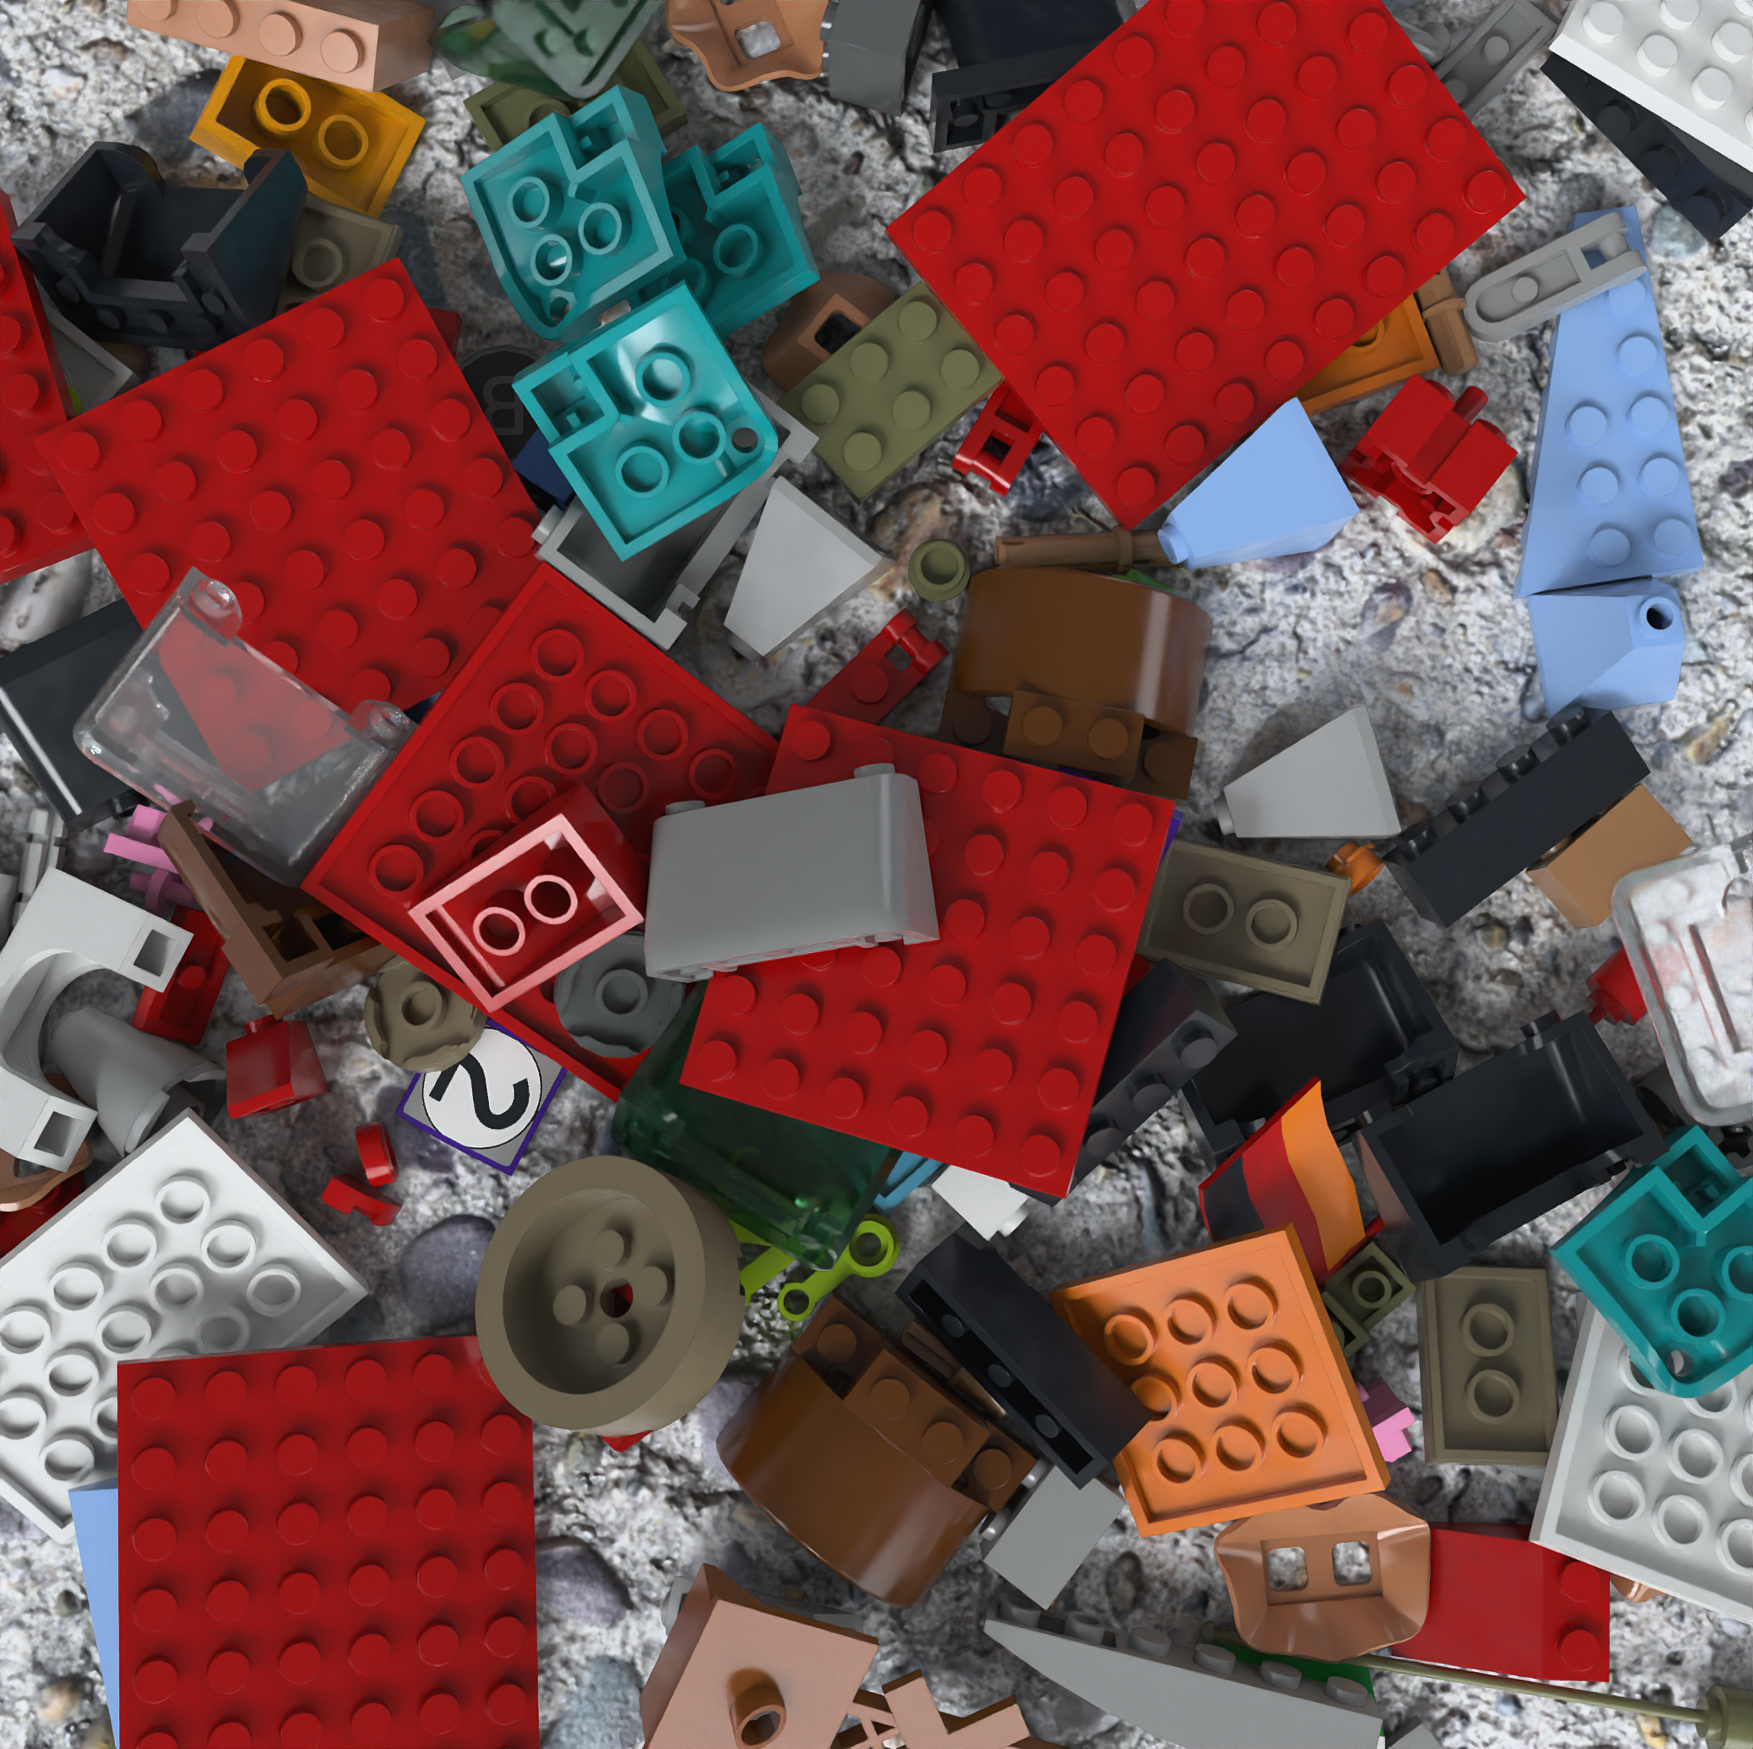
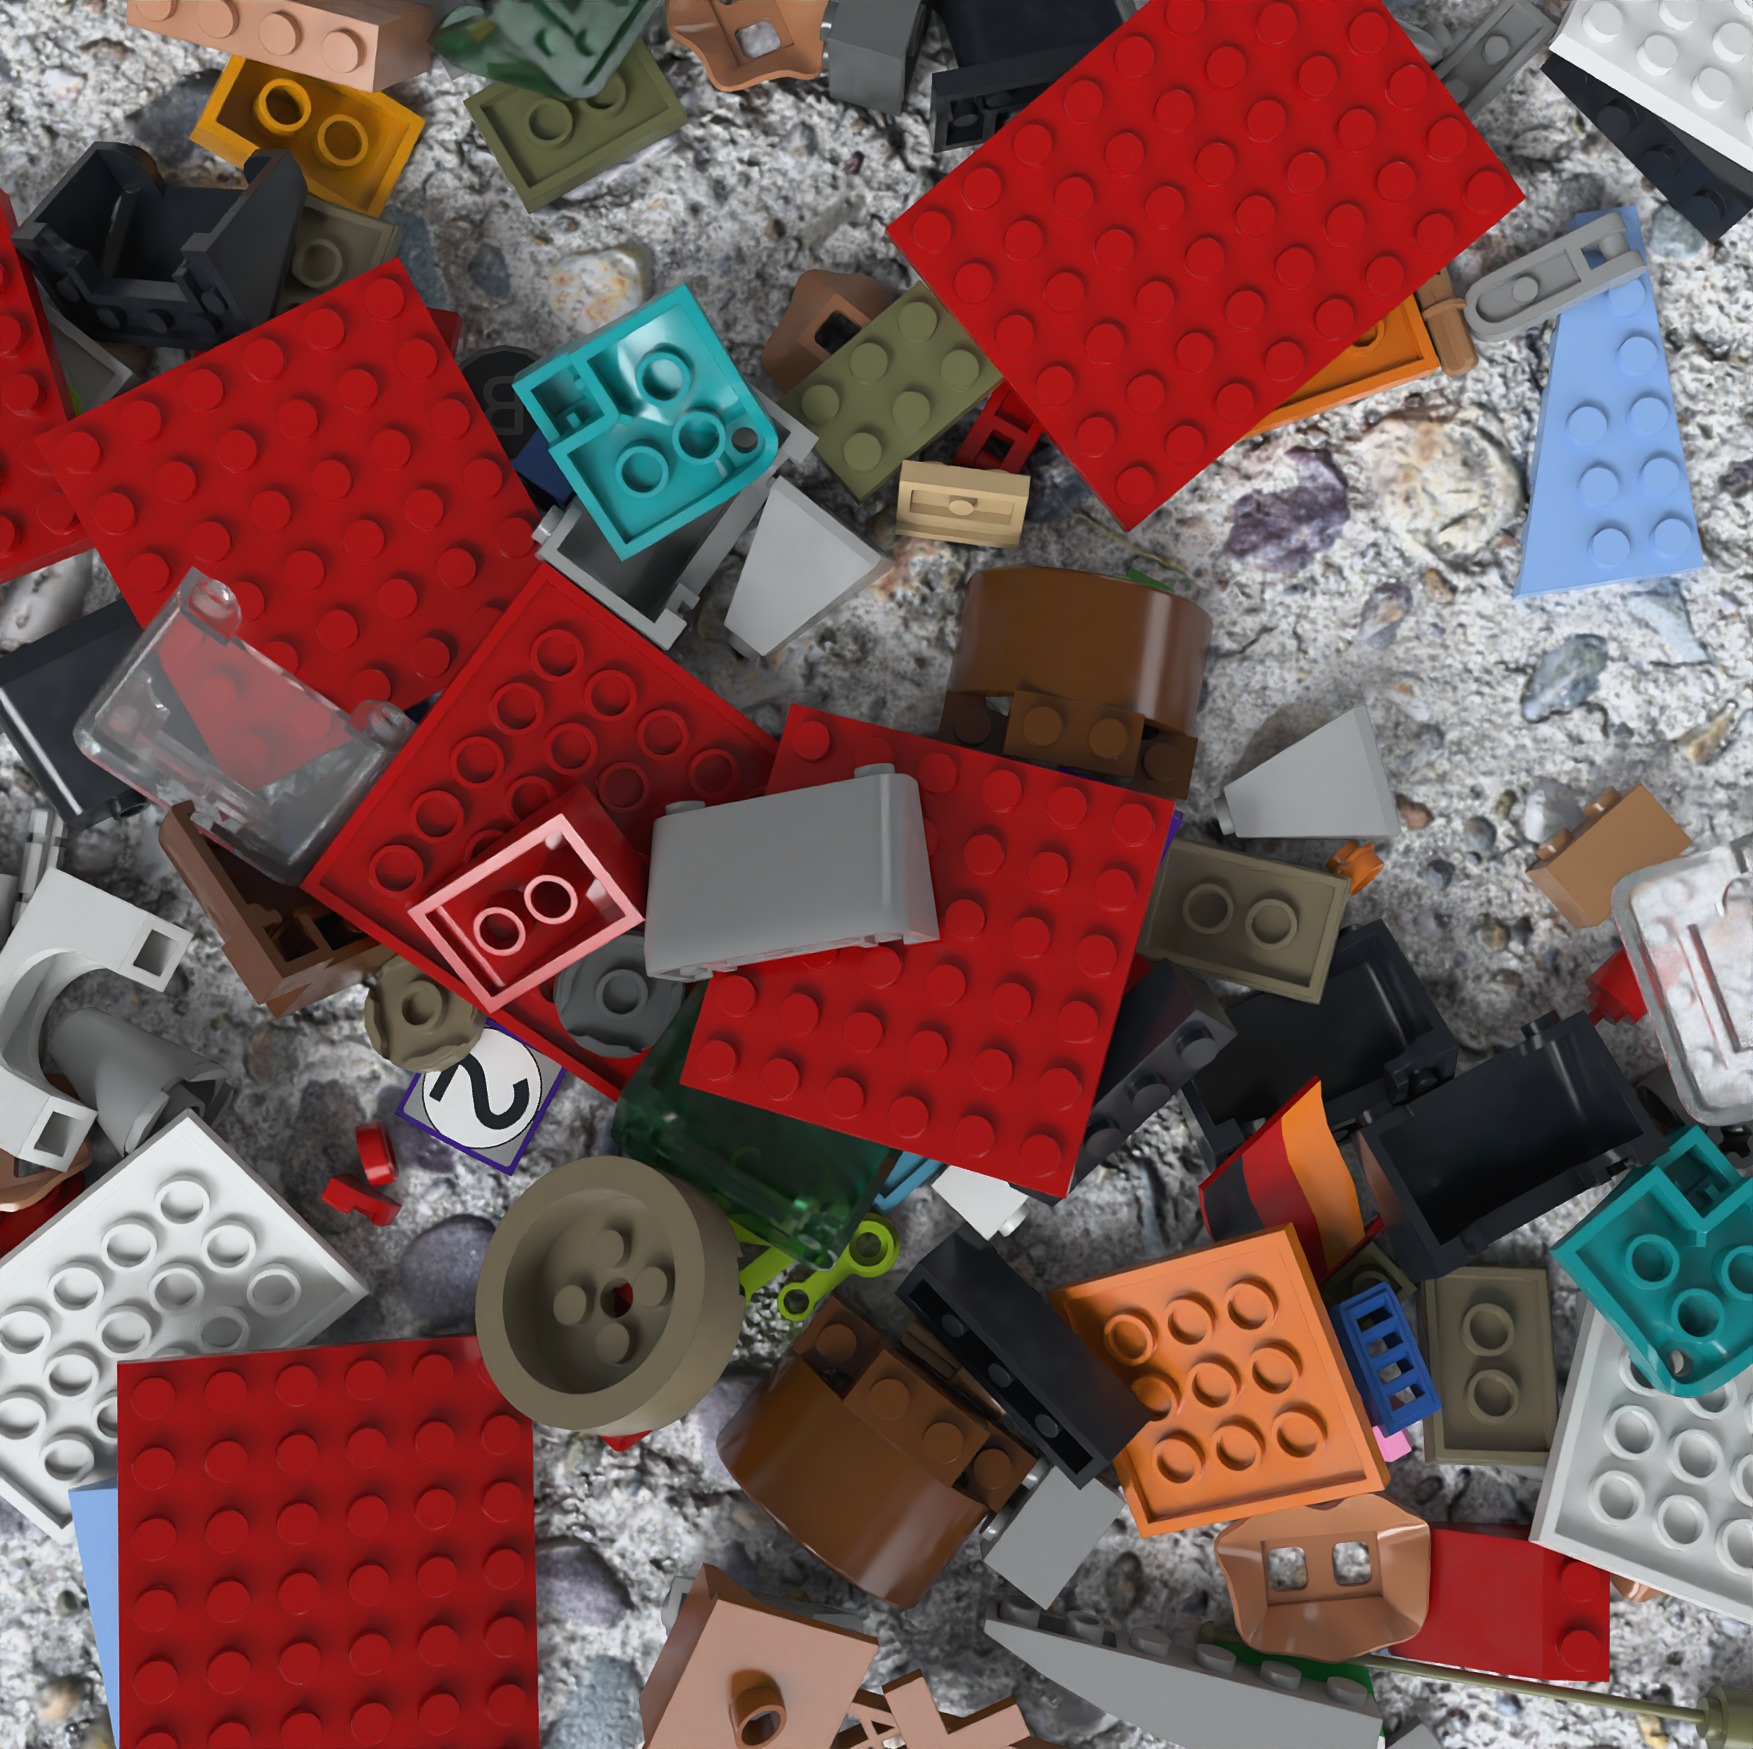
bright pink hips [104,804,222,917] -> none
red plate [130,903,230,1046] -> none
red slope [226,1014,330,1119] -> none
teal slope [459,84,687,343] -> none
teal slope [627,122,821,345] -> none
red plate [780,608,950,733] -> none
olive plate [908,539,970,602] -> none
medium nougat pin [994,525,1184,576] -> none
light blue slope [1157,397,1360,570] -> none
red brick [1337,372,1518,544] -> none
black brick [1381,706,1651,928] -> none
light blue slope [1526,577,1686,719] -> none
none -> tan plate [895,460,1031,550]
none -> blue slope [1327,1280,1443,1438]

